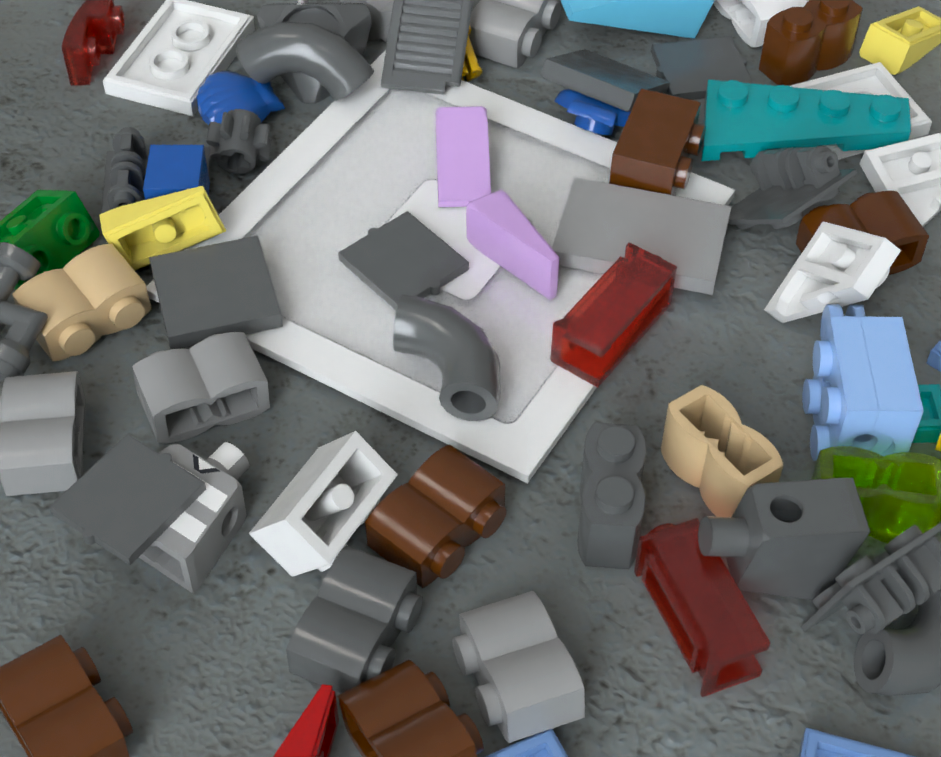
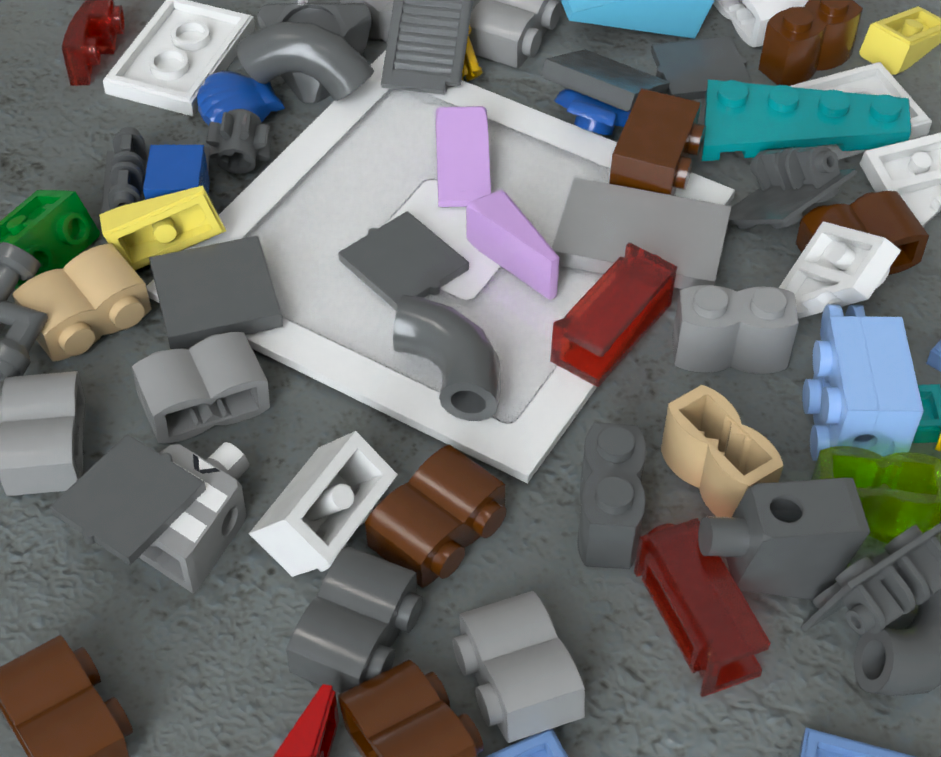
none -> light grey brick [672,285,799,374]

